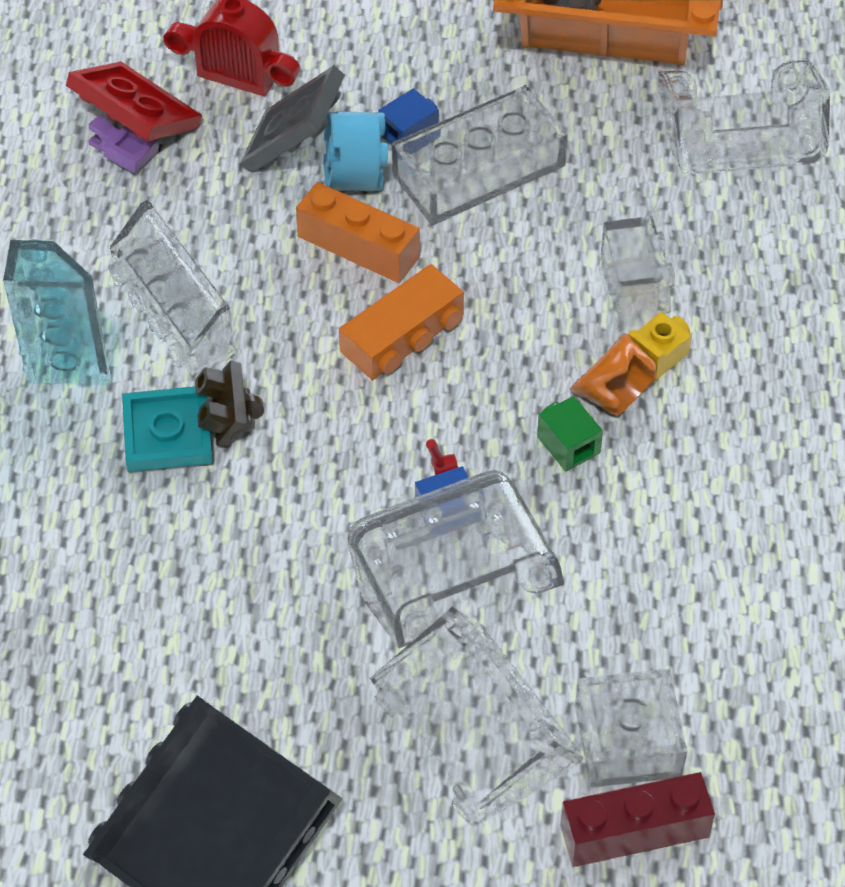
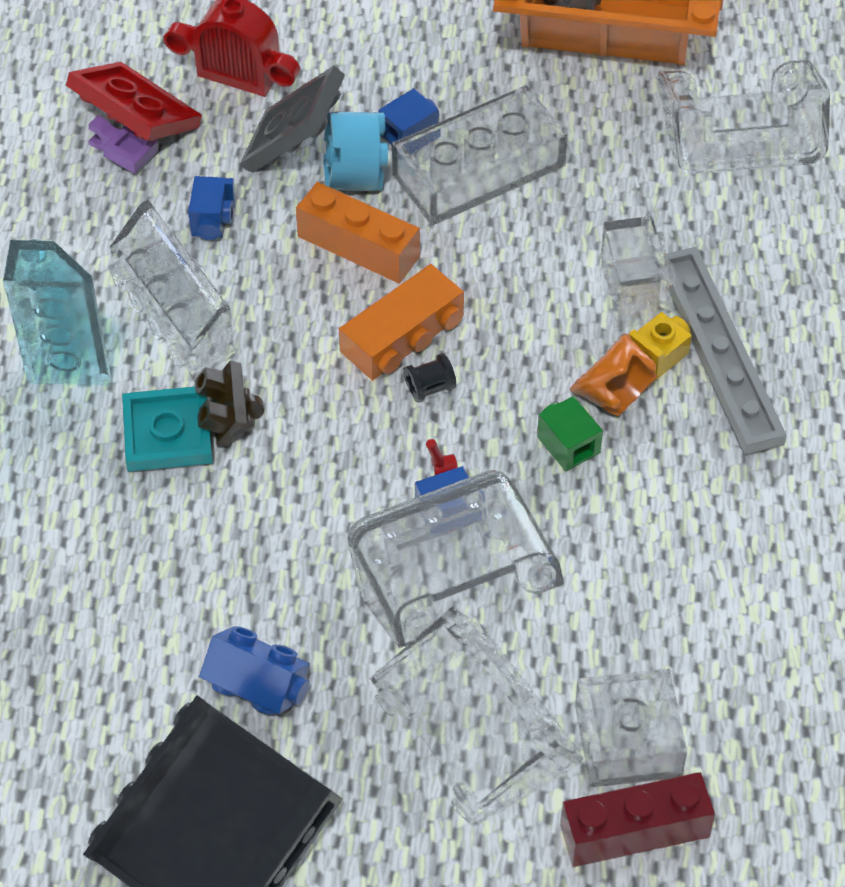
none -> blue brick [188,176,236,240]
none -> blue brick [199,626,310,715]
none -> black bush [403,353,456,401]
none -> light grey plate [657,246,787,455]

